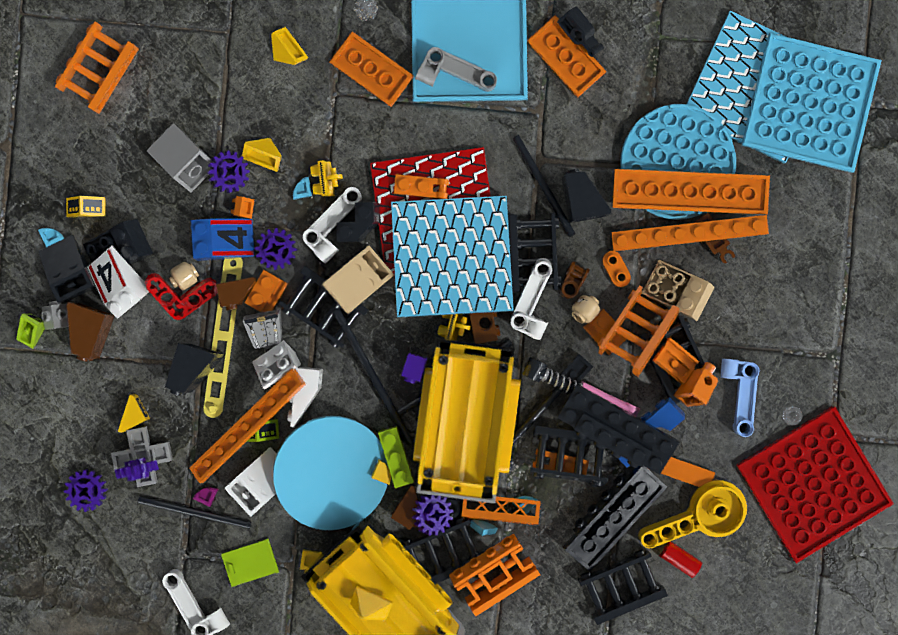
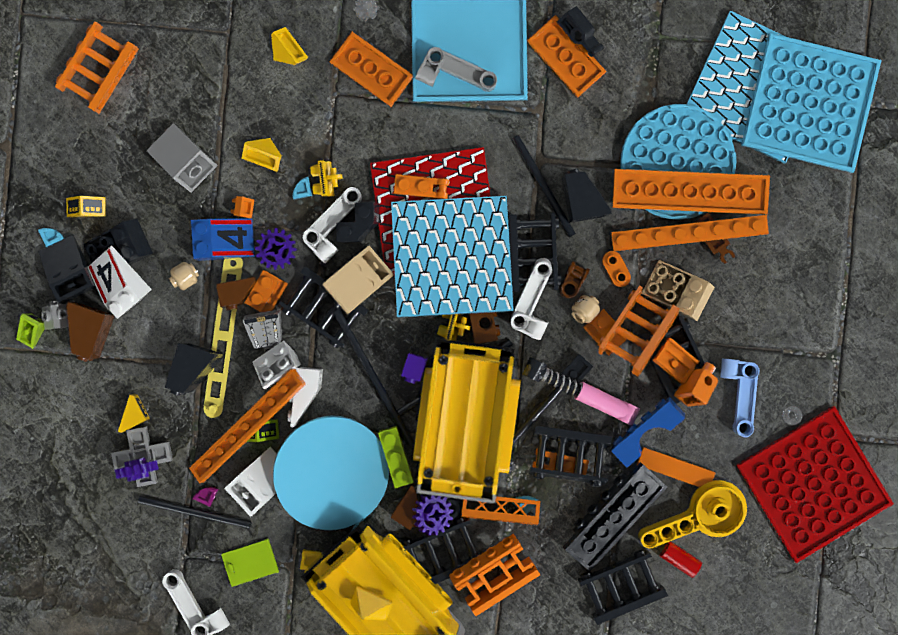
dark purple gear [64,469,108,512] -> none
red beam [145,273,218,320] -> none
dark purple gear [207,151,250,193] -> none
yellow tile [371,459,391,485] -> none
medium azure tile [470,520,497,536] -> none
black plate [558,384,679,475] -> none

